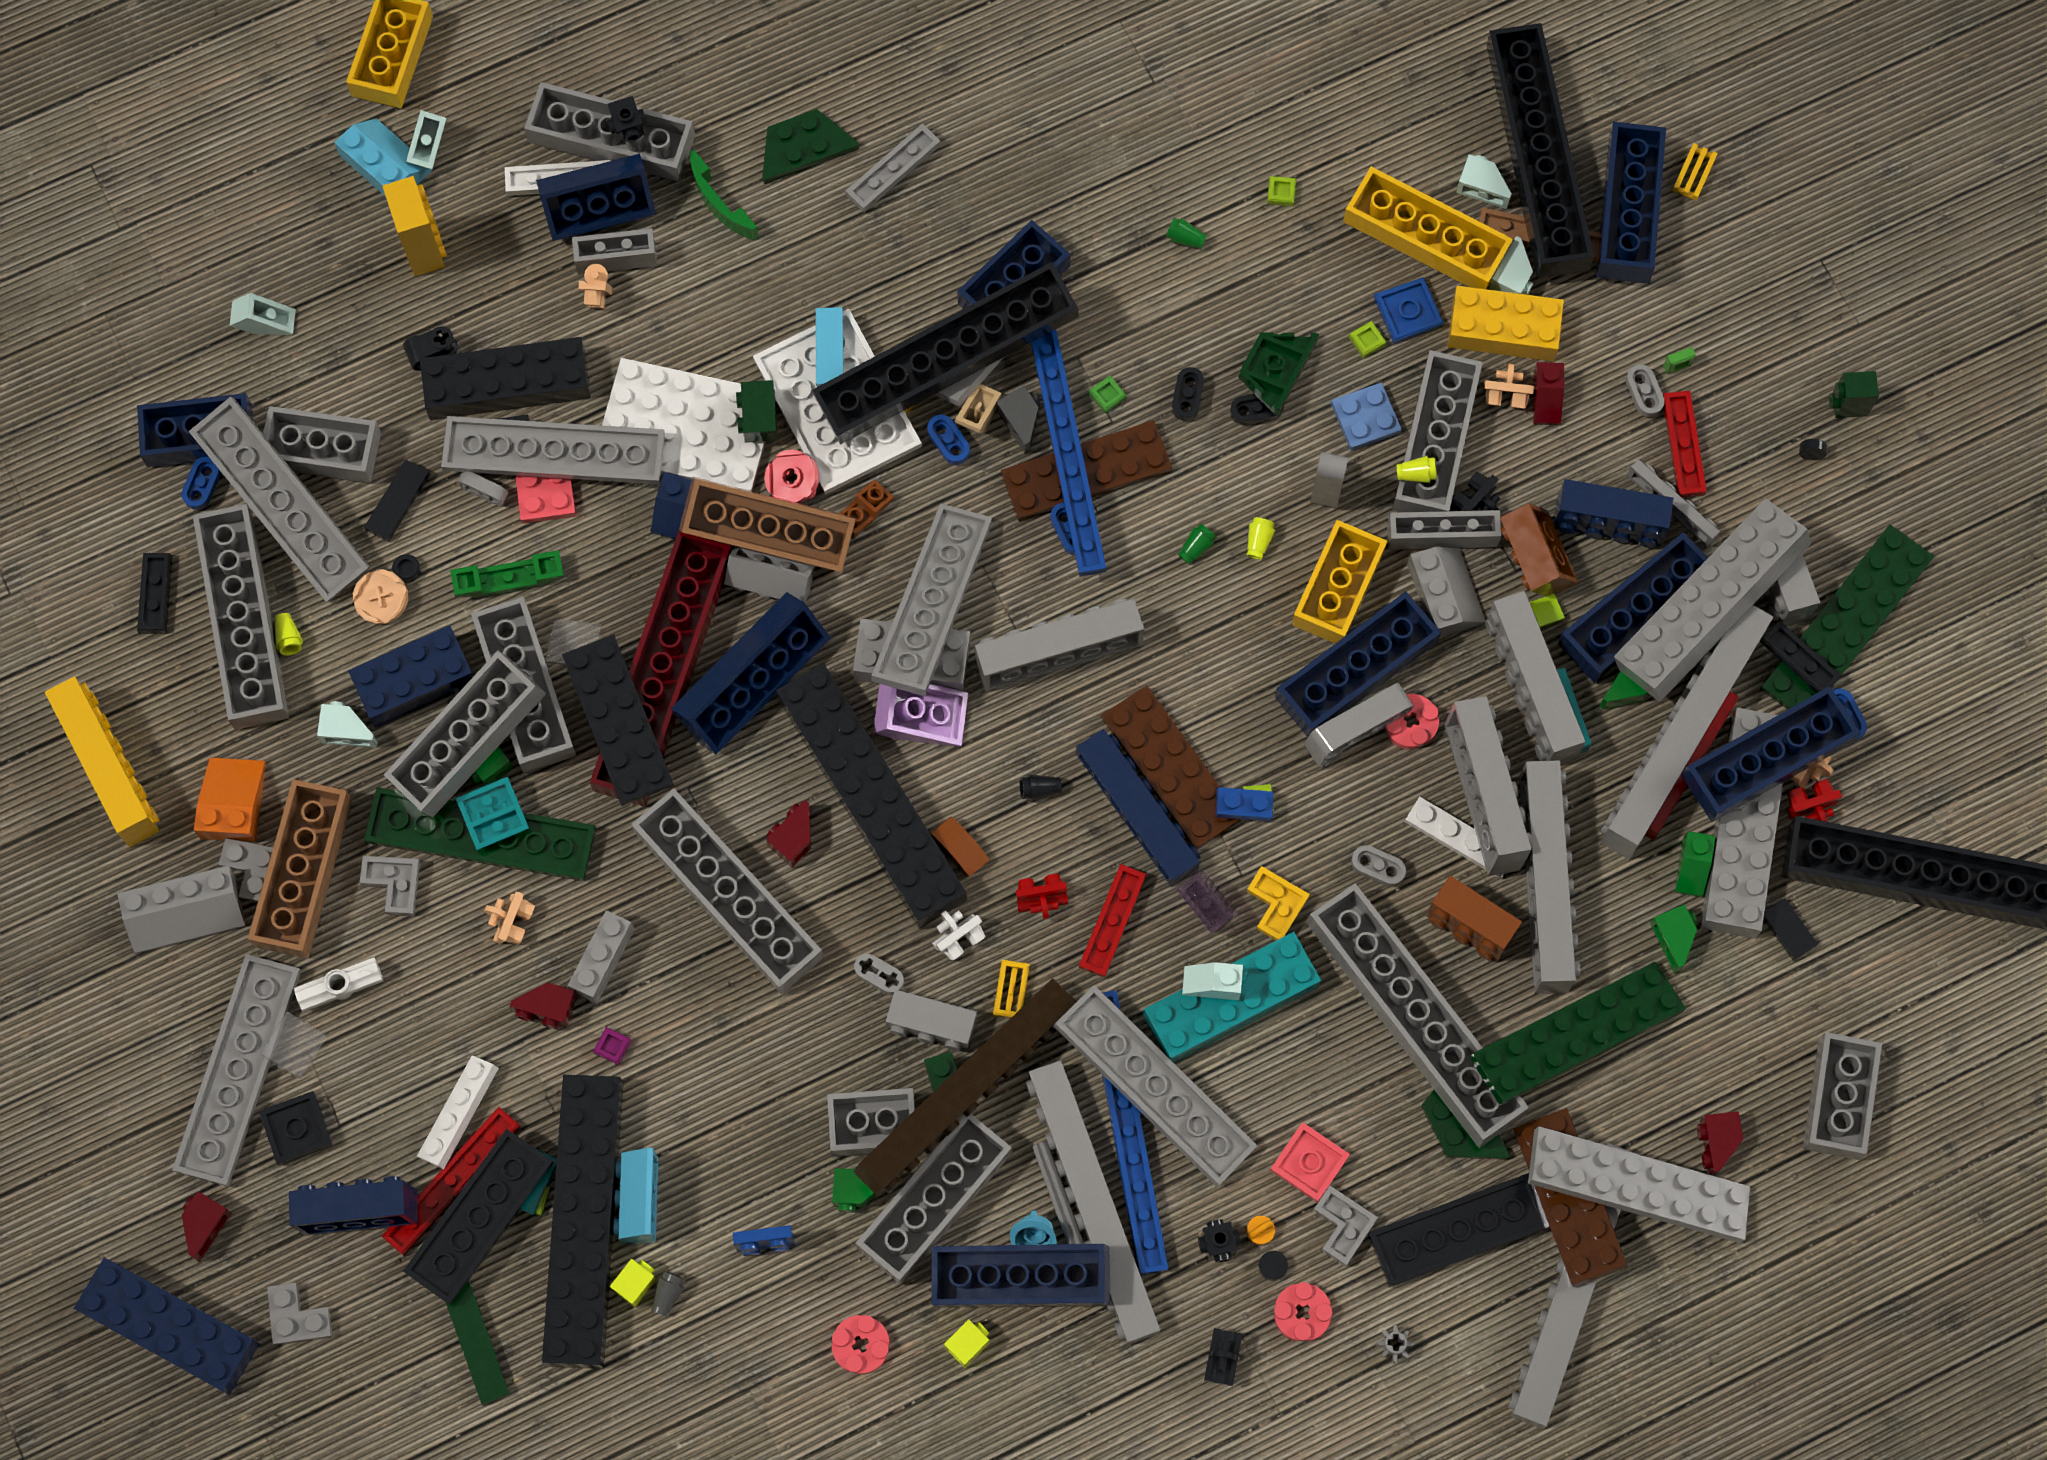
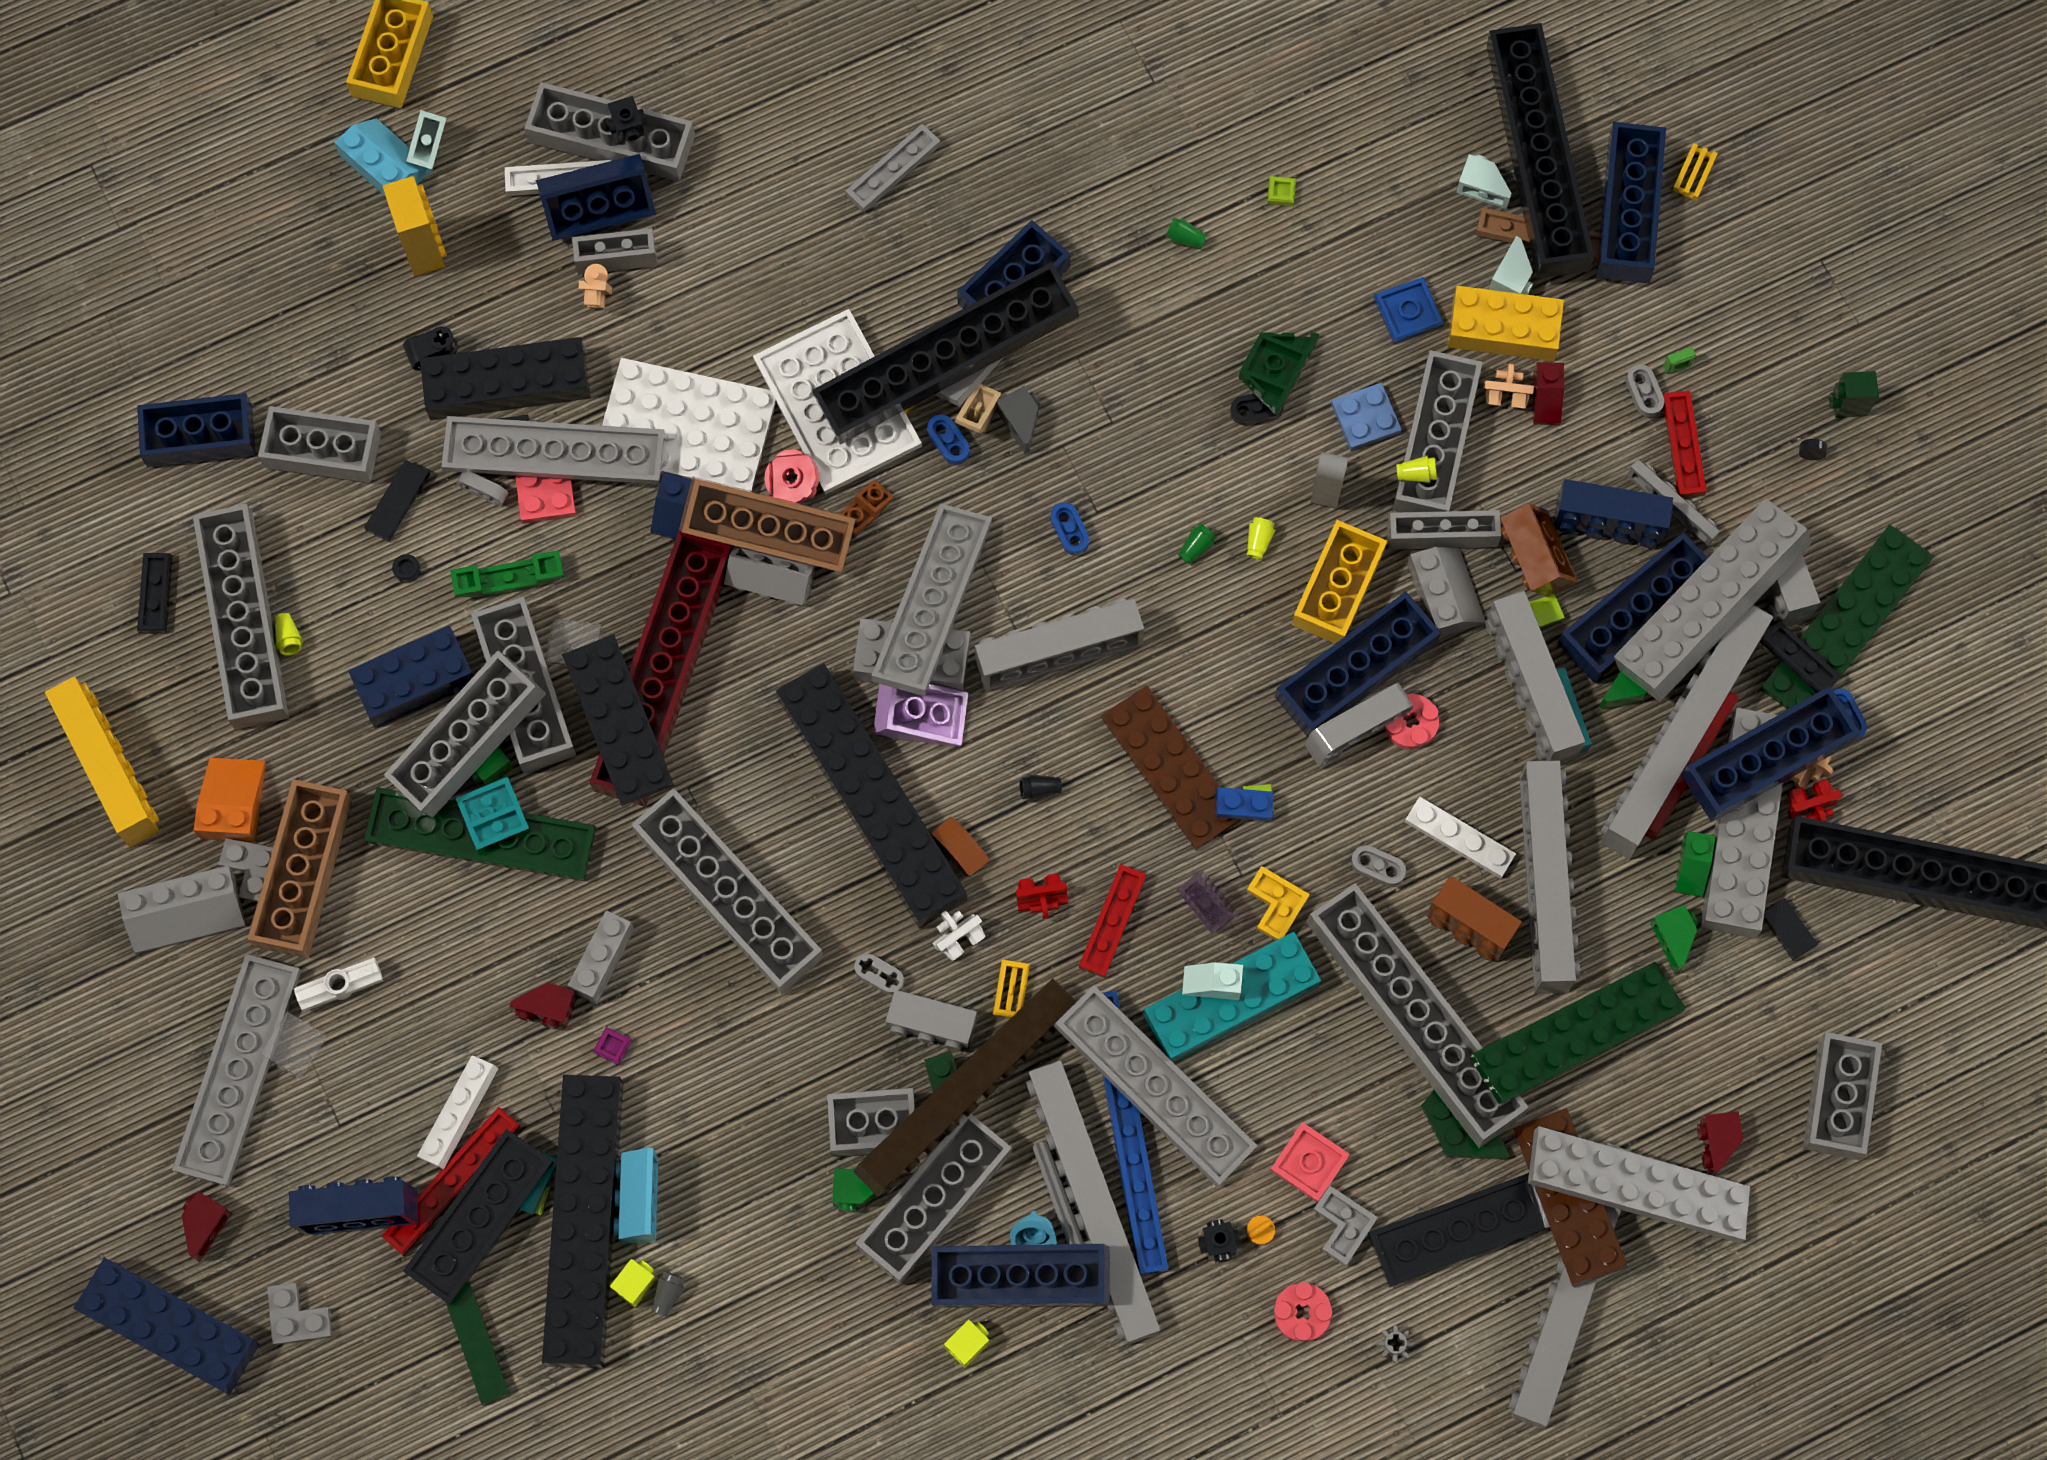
blue plate [181,457,221,510] -> none
light grey plate [189,397,371,602] -> none
light aqua slope [230,293,296,335] -> none
black plate [259,1091,333,1166] -> none
light aqua slope [317,701,378,748] -> none
light nougat tile [353,569,408,625] -> none
light grey plate [360,856,420,916] -> none
light nougat hips [484,891,535,945] -> none
dark blue brick [671,592,831,755] -> none
green slope [690,149,759,241] -> none
blue plate [733,1225,795,1256] -> none
dark green brick [736,380,778,443] -> none
dark green wing [762,109,859,185] -> none
dark red slope [766,800,812,868] -> none
medium azure tile [816,307,844,387] -> none
coral plate [832,1315,890,1375] -> none
reddish brown plate [1001,420,1172,522] -> none
blue plate [1031,330,1106,577] -> none
dark blue brick [1076,728,1201,887] -> none
bright green tile [1089,376,1127,414] -> none
black plate [1172,367,1204,421] -> none
black hips [1204,1328,1243,1386] -> none
black tile [1258,1251,1288,1281] -> none
yellow brick [1343,166,1513,290] -> none
lime tile [1349,321,1386,358] -> none
light grey brick [1445,696,1533,876] -> none
black hips [1451,471,1500,511] -> none

